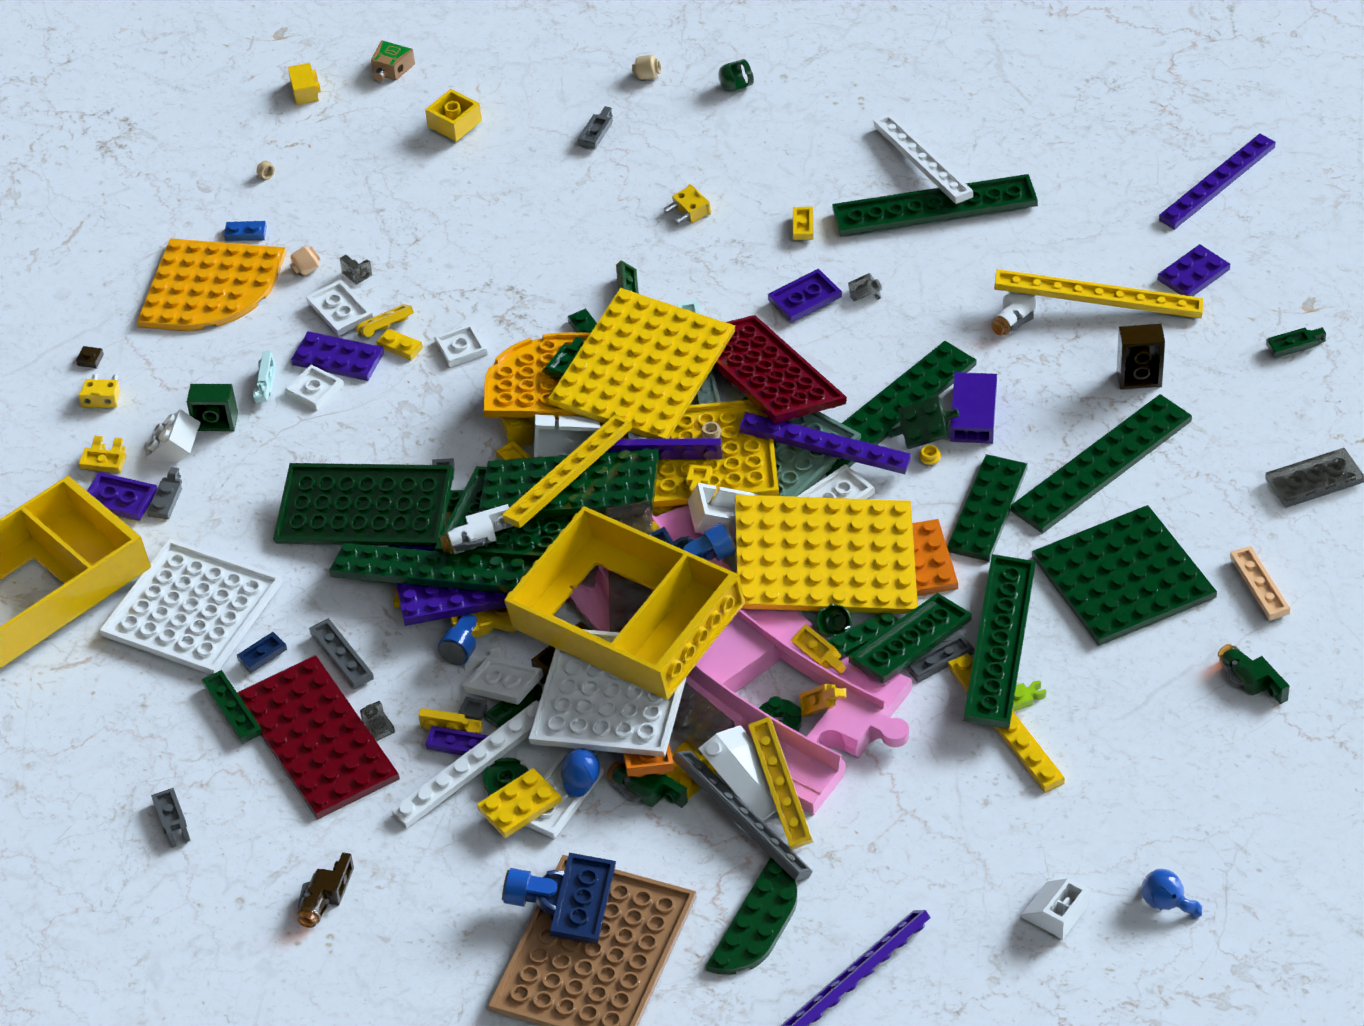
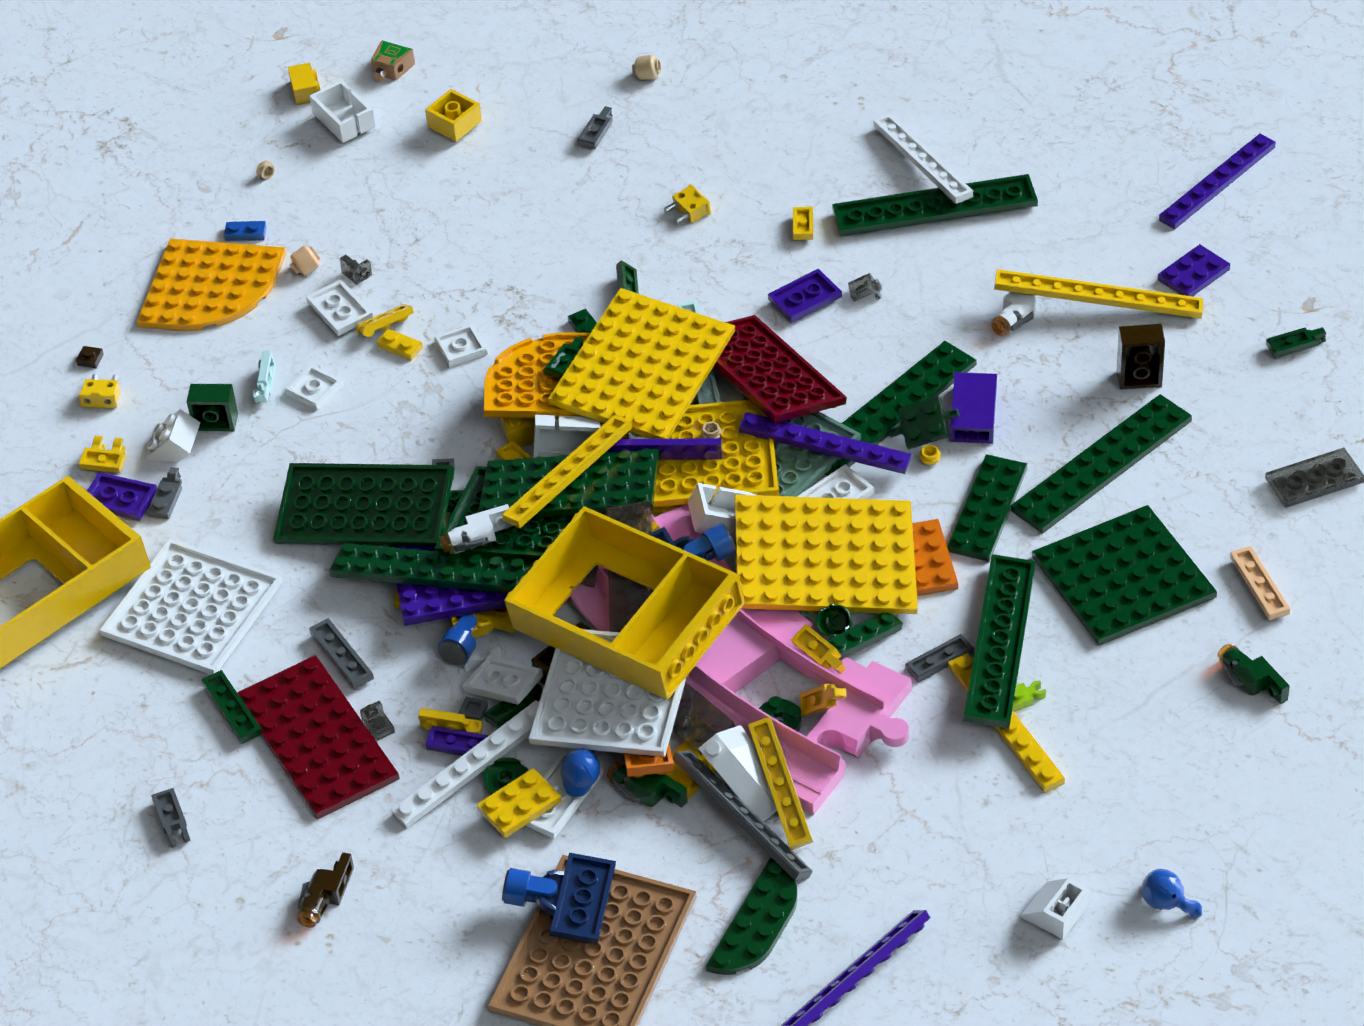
dark blue plate [237,632,287,673] -> none
dark purple plate [291,331,384,381] -> none
yellow plate [686,465,712,492] -> none
dark green helmet [718,59,754,91] -> none
dark green plate [848,593,972,684] -> none
none -> white piece [310,80,376,143]

